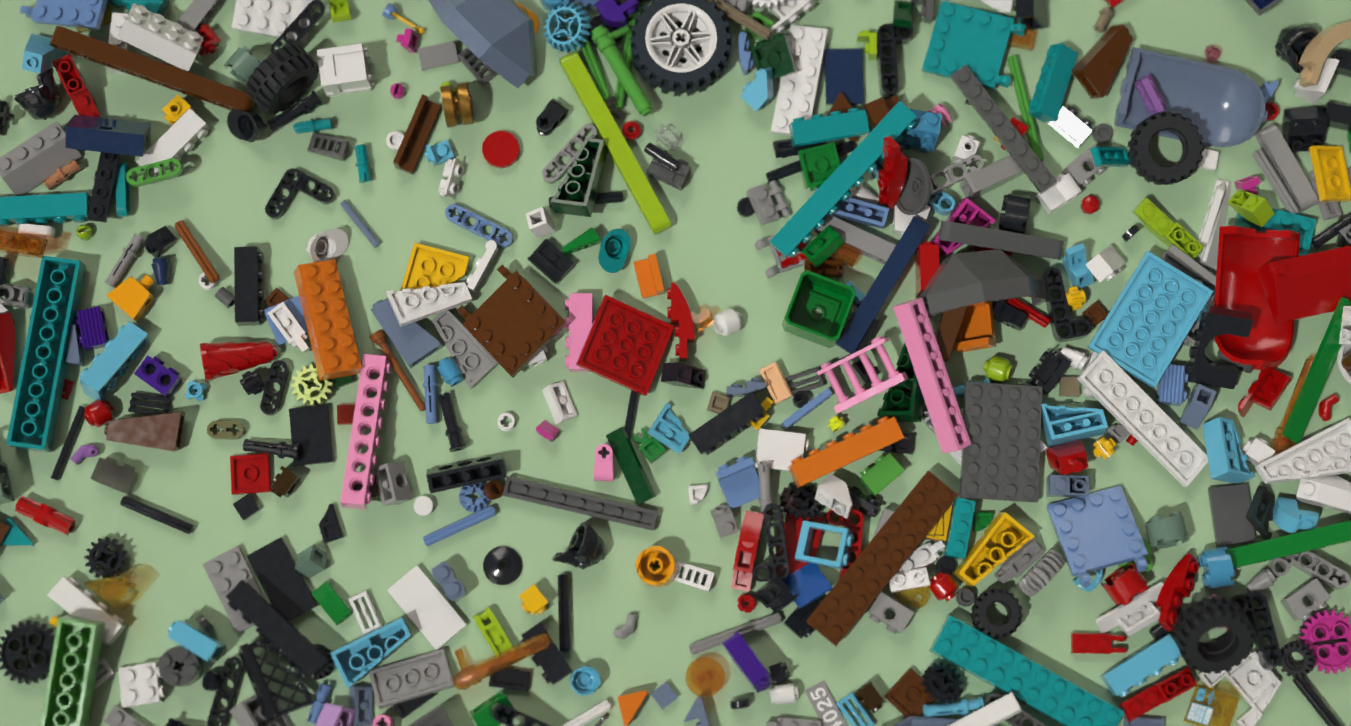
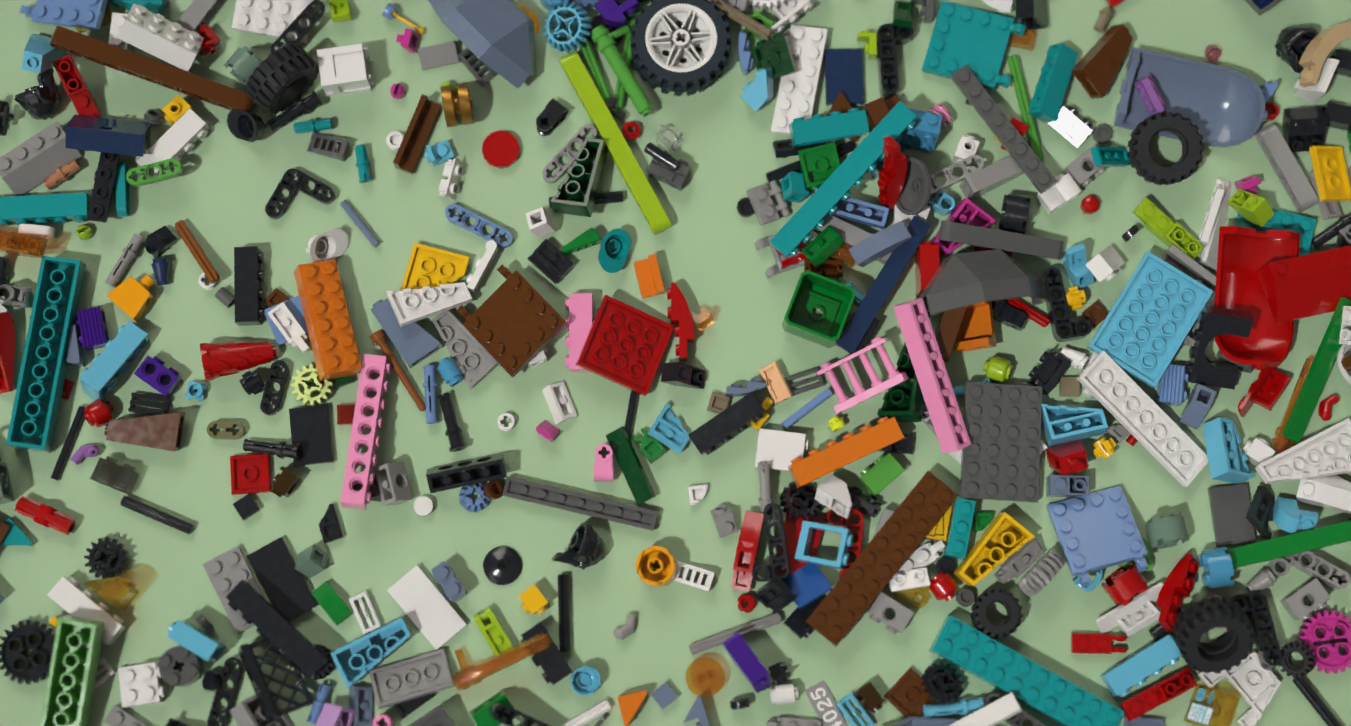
medium blue axle [423,506,496,546] -> none
black tile [489,667,530,691] -> none
white head [713,308,742,336] -> none
medium blue bracket [715,456,760,509] -> none
black hinge [792,391,808,408] -> none
white cone [850,185,879,205] -> none
black panel [851,360,880,386] -> none
white tile [1198,149,1219,171] -> none
light grey axle [1253,149,1300,214] -> none
none -> dark grey plate [144,109,163,126]
none -> teal brick [781,171,809,203]
none -> sand blue slope [849,221,912,267]

